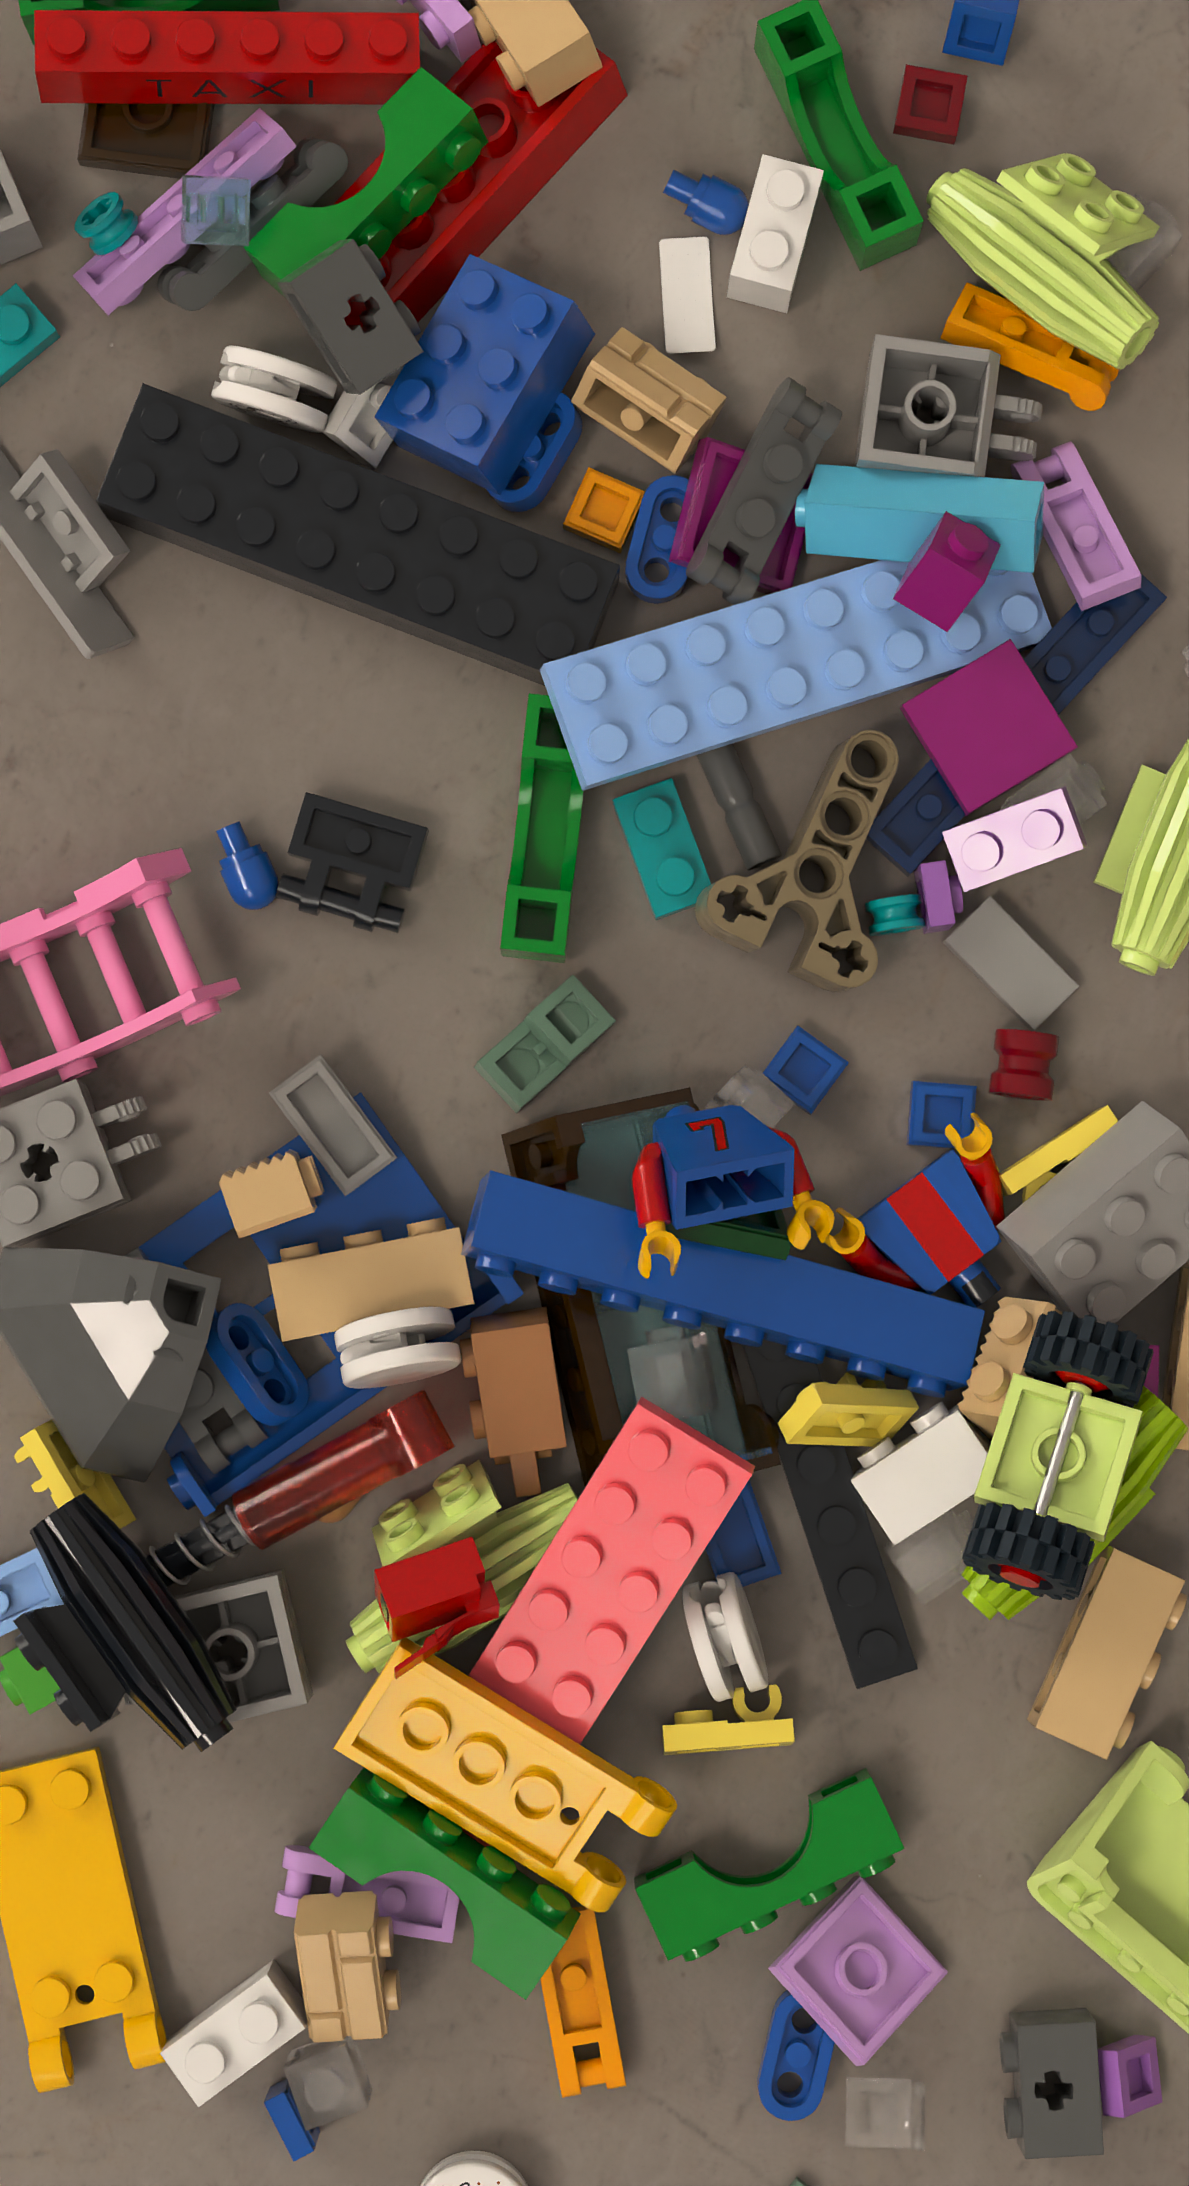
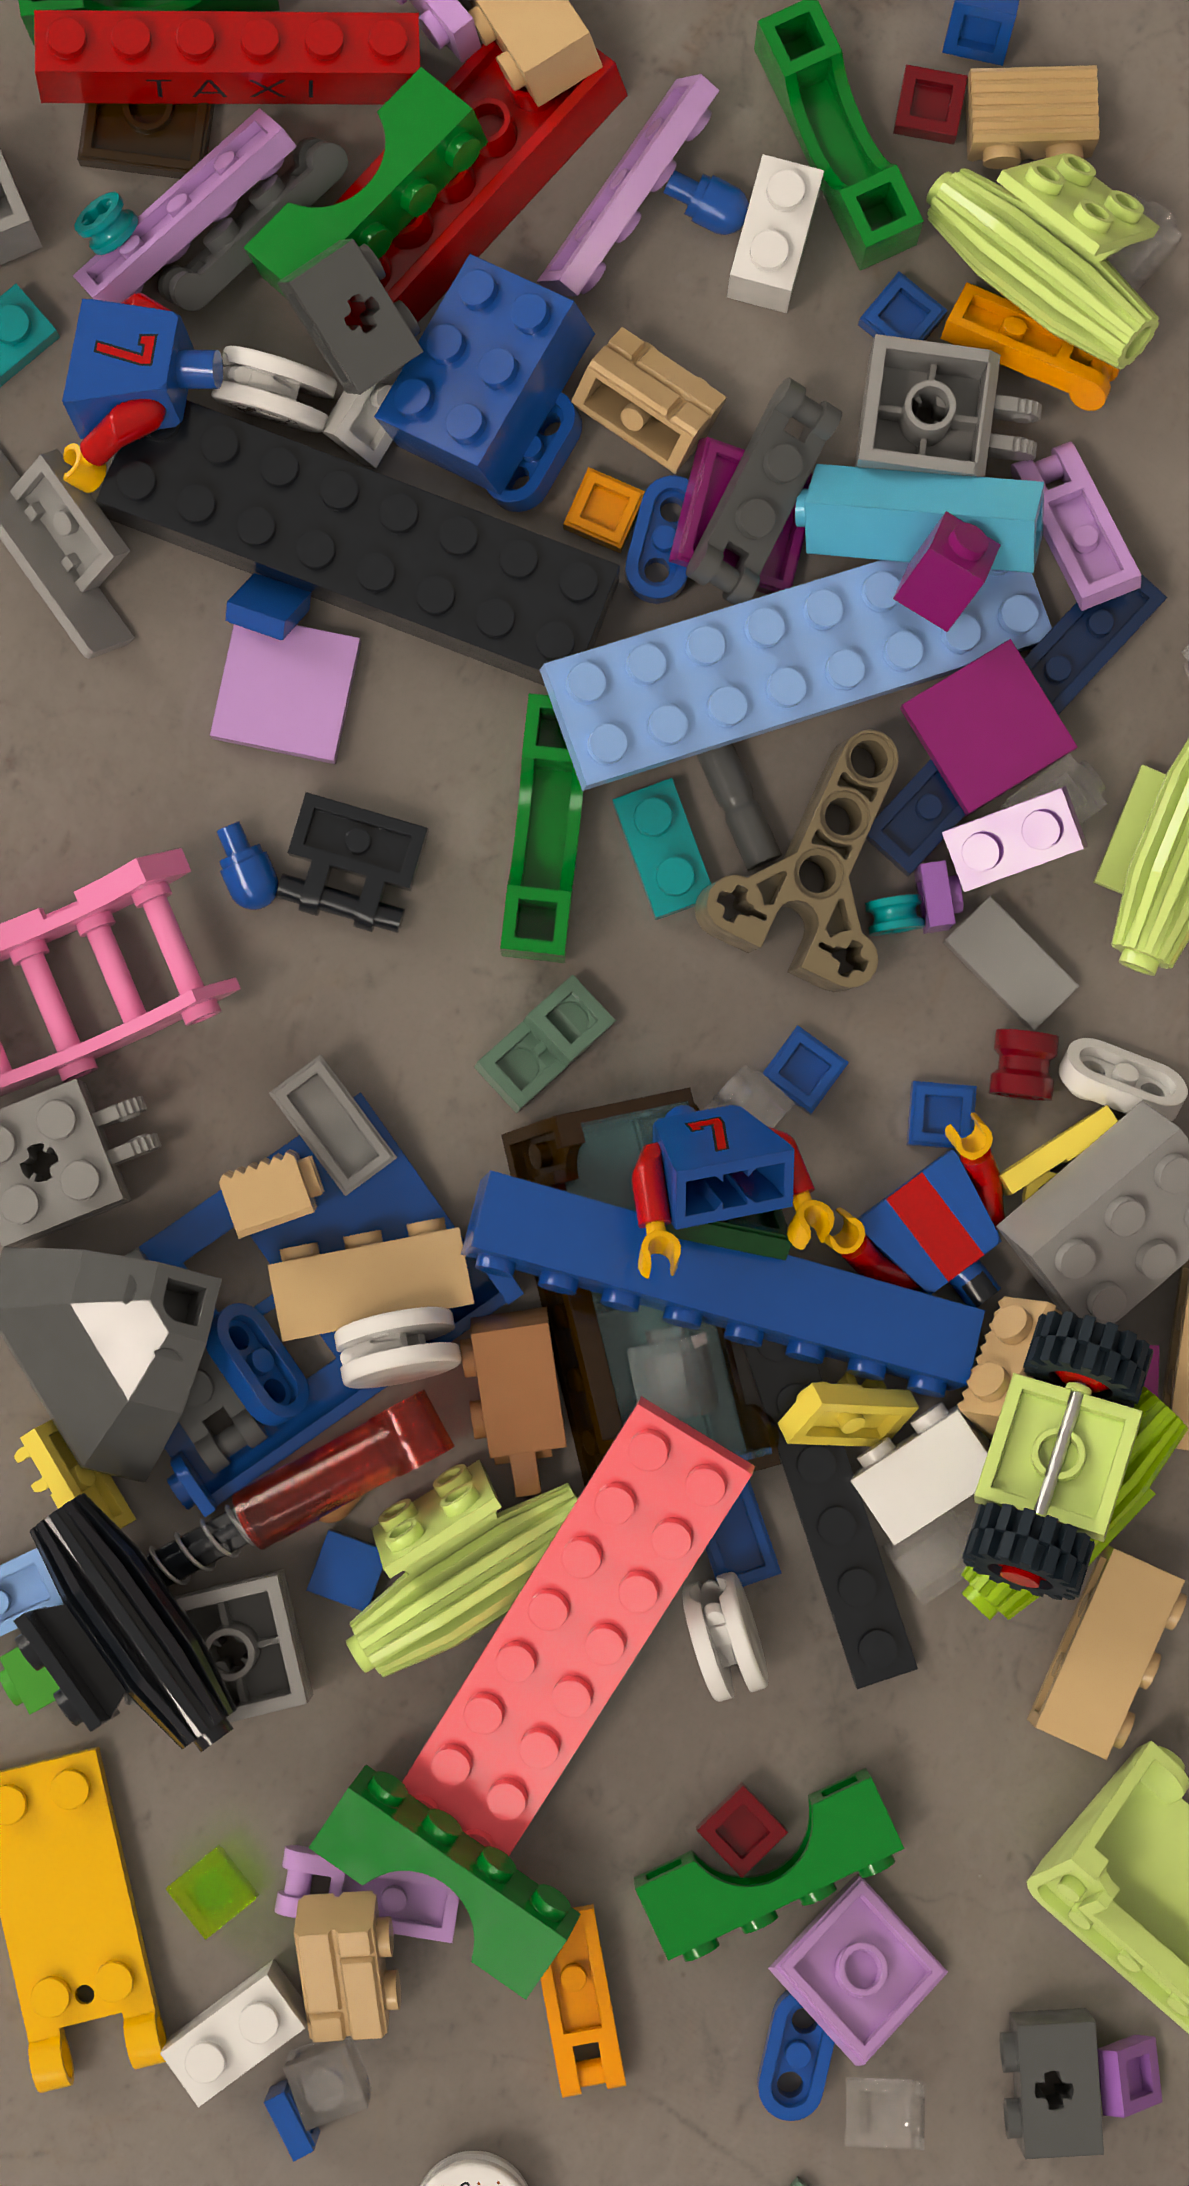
clear light blue tile [181,175,251,246] -> none
yellow hinge [333,1638,677,1912] -> none
red piece [374,1537,500,1679] -> none
white sticker [659,237,716,354] -> none
light yellow plate [662,1685,795,1755] -> none
none -> blue torso [62,293,223,493]
none -> clear neon green plate [165,1844,259,1940]
none -> lavender tile [210,624,361,764]
none -> blue tile [225,573,311,640]
none -> blue tile [306,1528,383,1611]
none -> lavender plate [537,74,720,297]
none -> dark red plate [696,1782,788,1878]
none -> blue tile [858,271,948,341]
none -> tan brick [965,65,1100,169]
none -> white plate [1059,1038,1188,1121]

